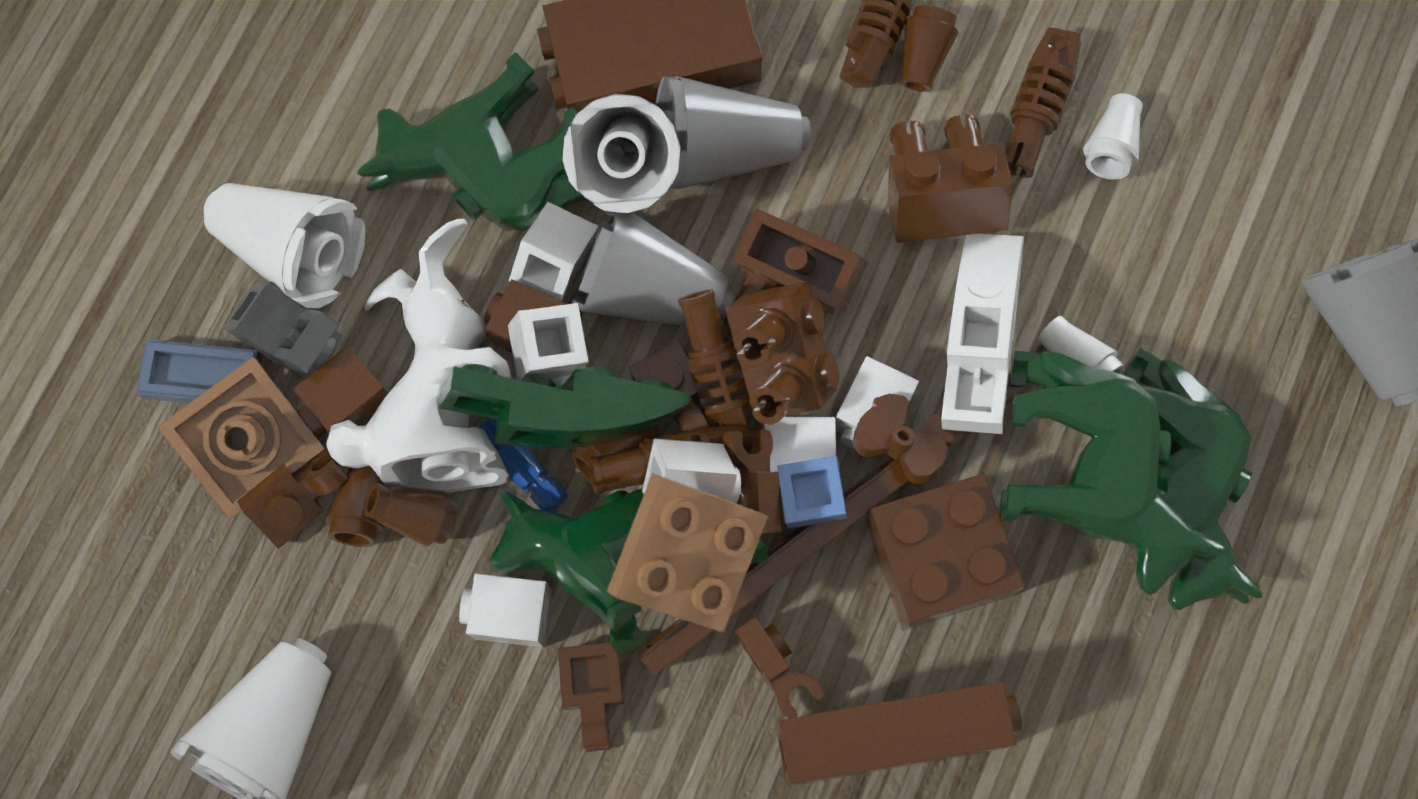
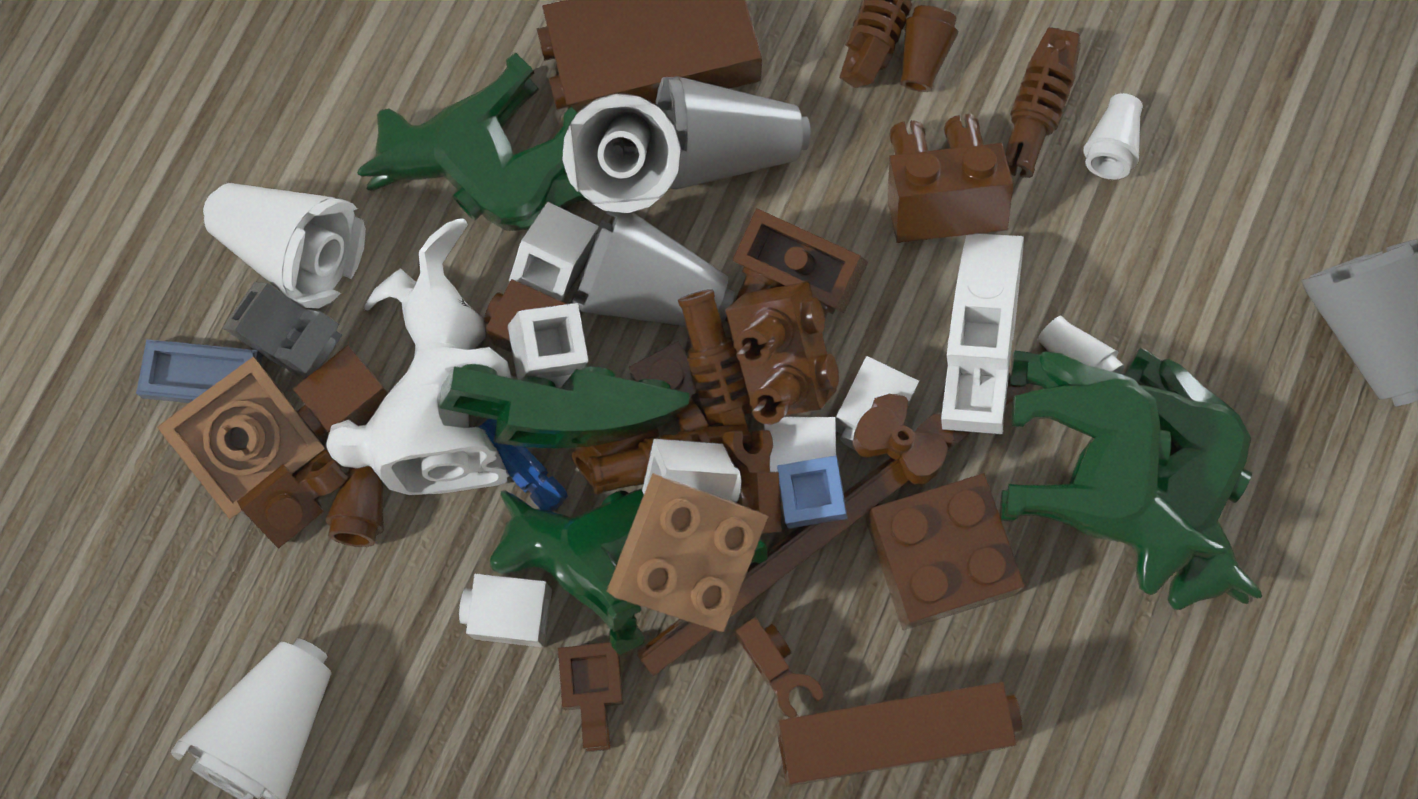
reddish brown cone [364,483,458,546] -> none

